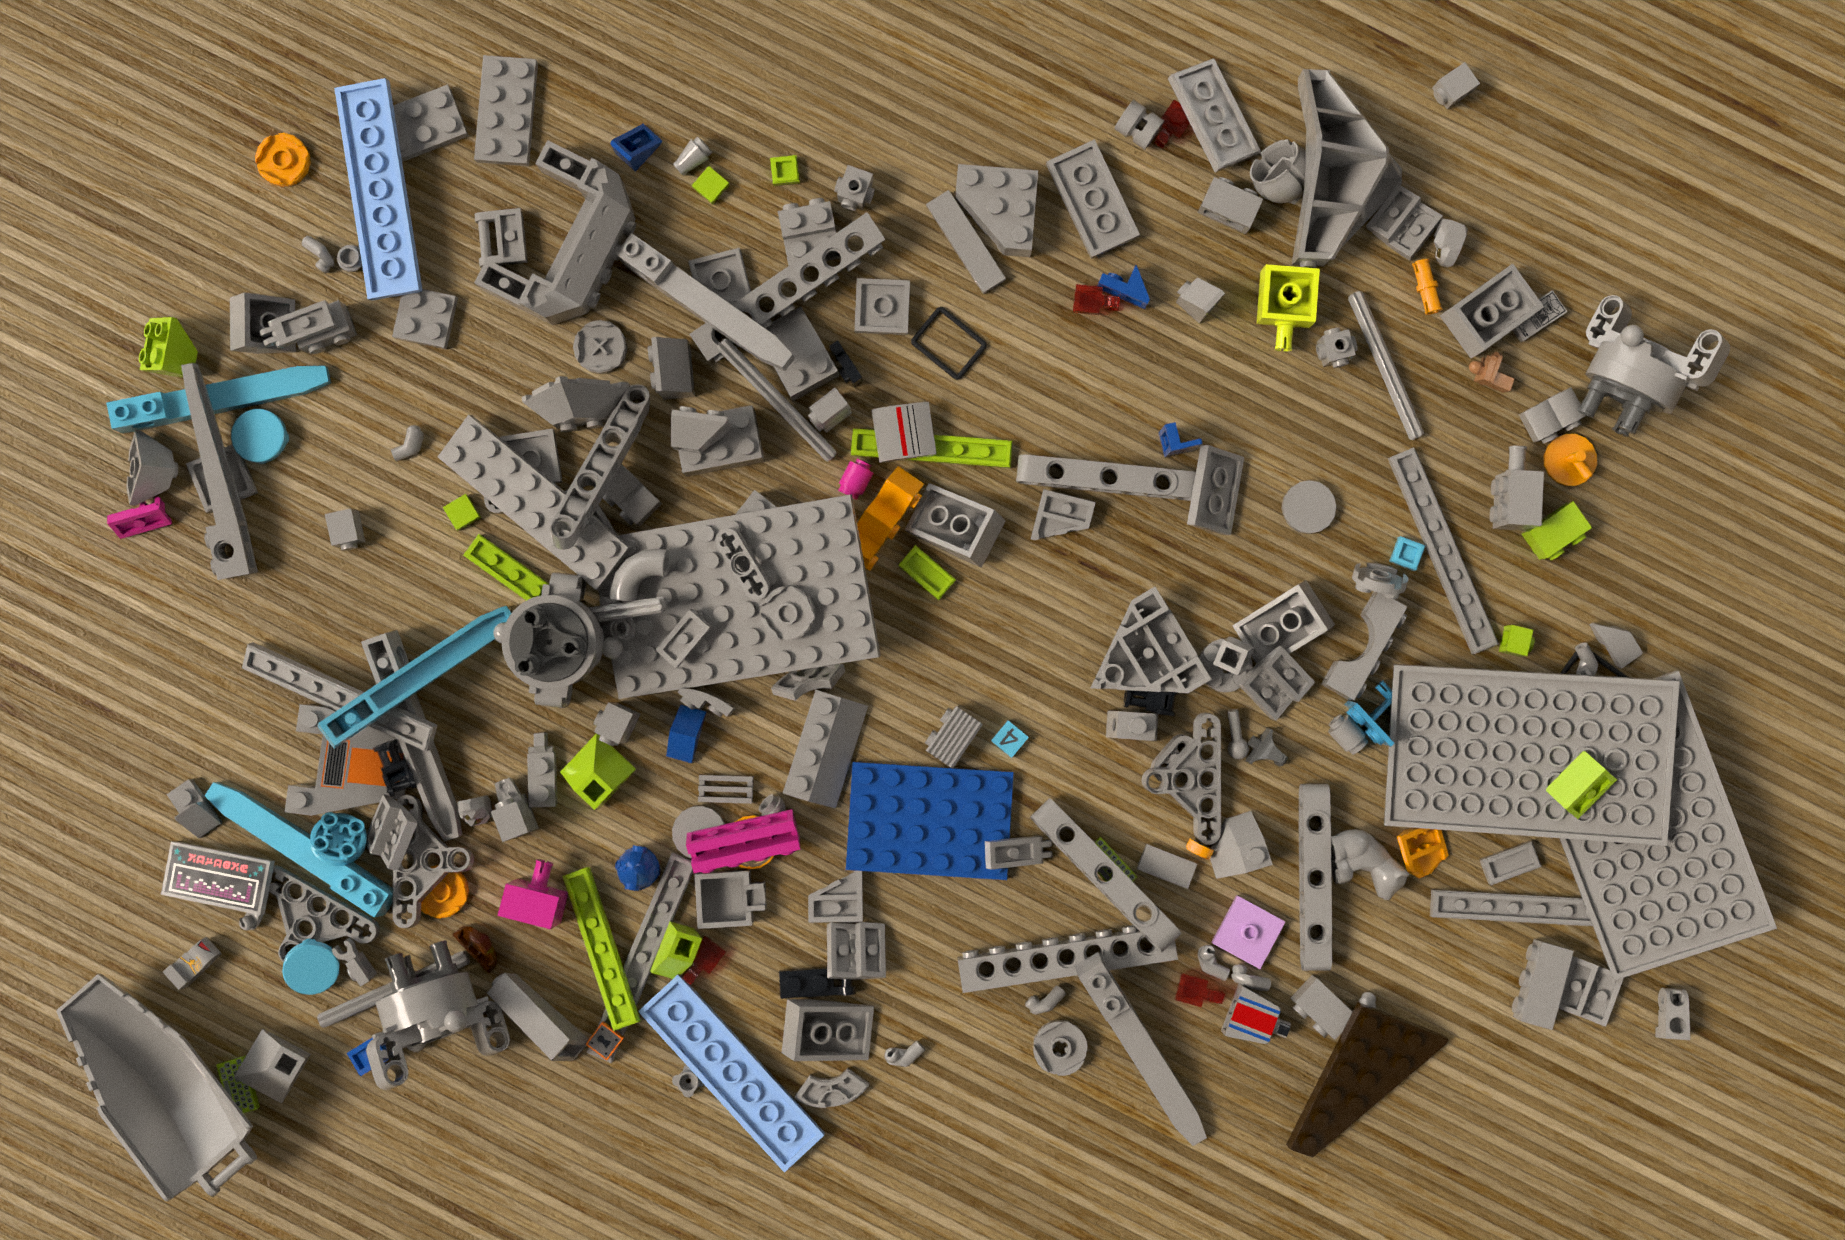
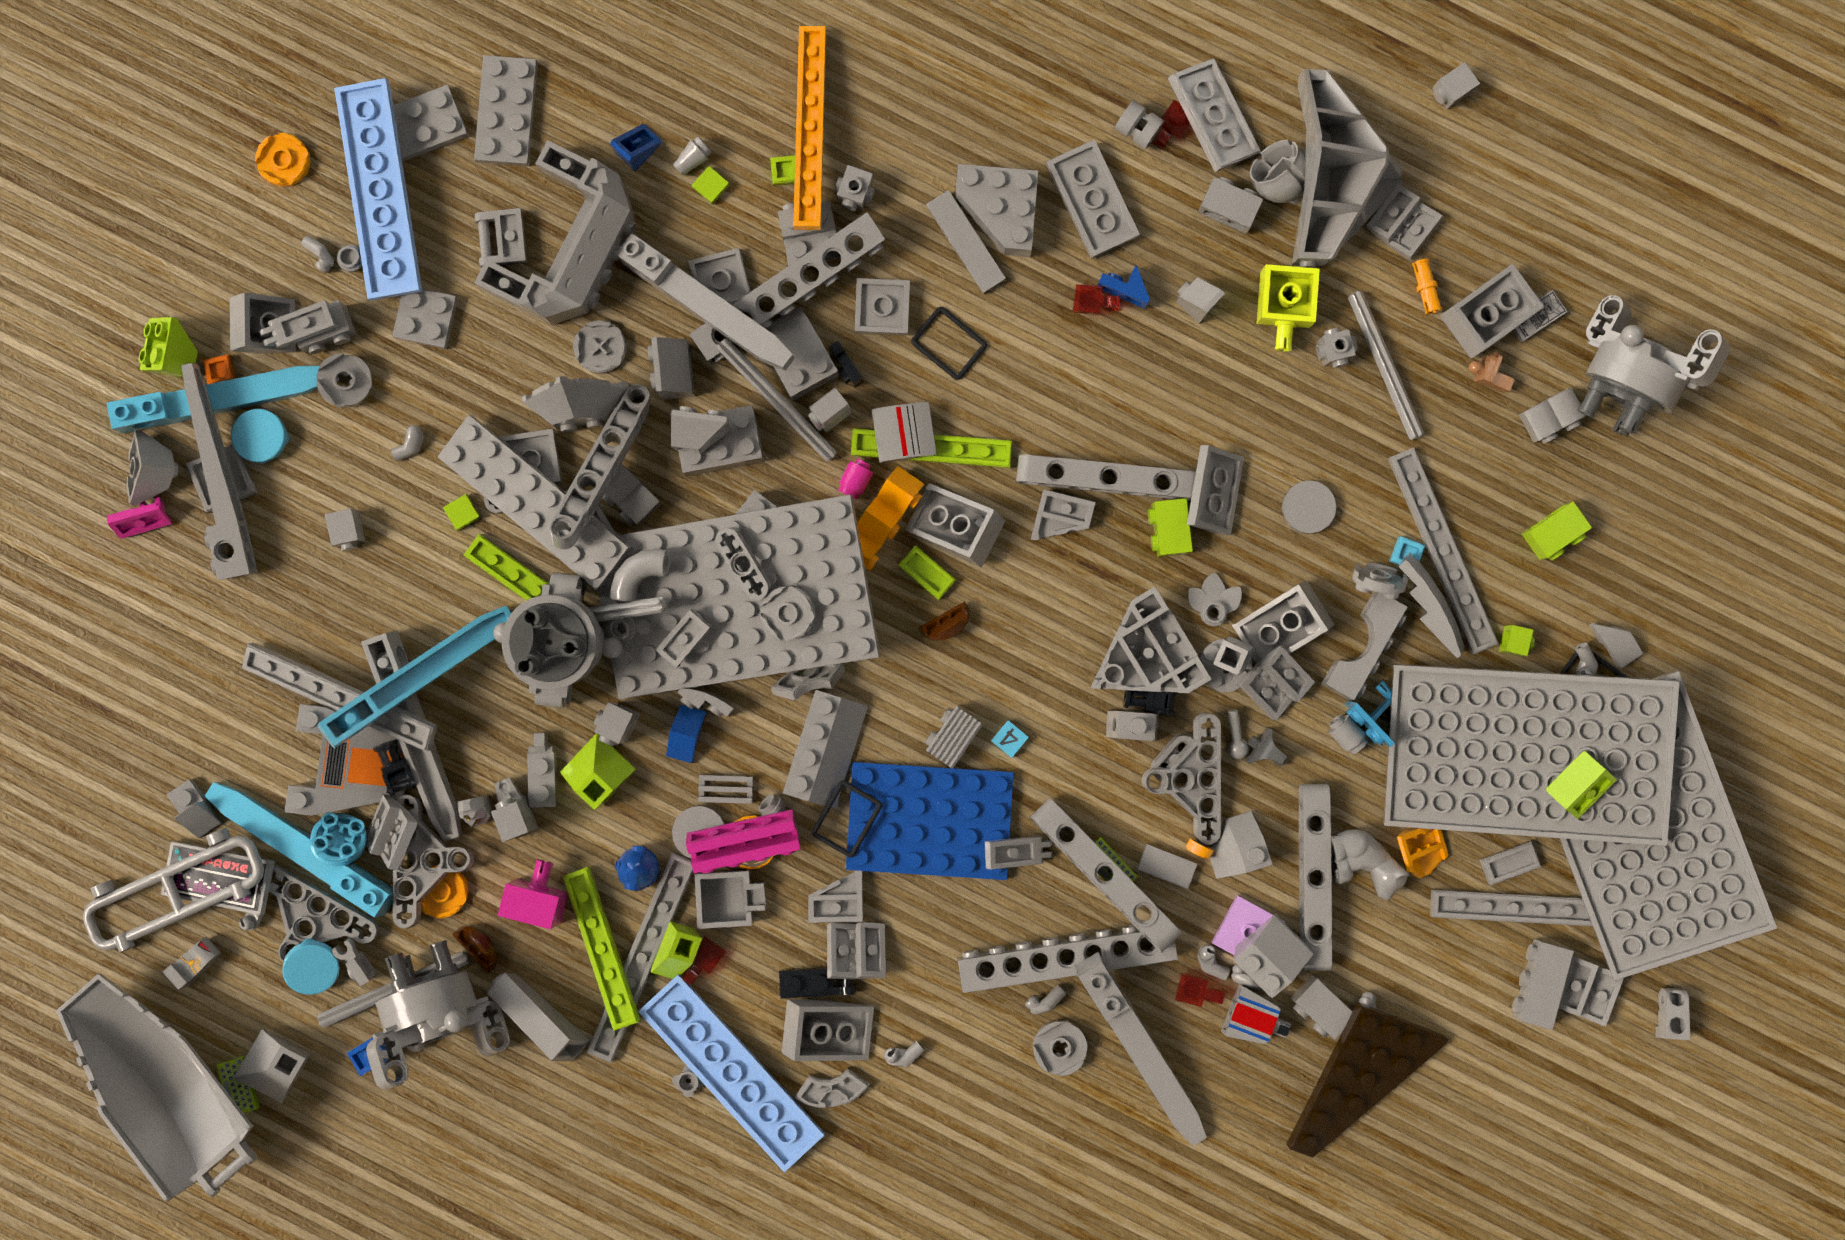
tile [586,1021,625,1060] -> none
blue panel [1158,422,1203,458] -> none
light grey rock [1434,219,1468,268] -> none
light grey brick [1490,446,1544,531] -> none
light orange shield [1544,434,1597,486] -> none
none -> light grey bar [83,828,264,952]
none -> orange tile [203,354,237,384]
none -> light grey plate [317,354,372,409]
none -> light orange plate [793,26,826,230]
none -> black piece [812,780,882,858]
none -> reddish brown plate [919,601,970,641]
none -> lime brick [1148,498,1193,557]
none -> light grey plate [1188,573,1242,626]
none -> light grey slope [1233,914,1314,998]
none -> light grey slope [1398,552,1465,658]

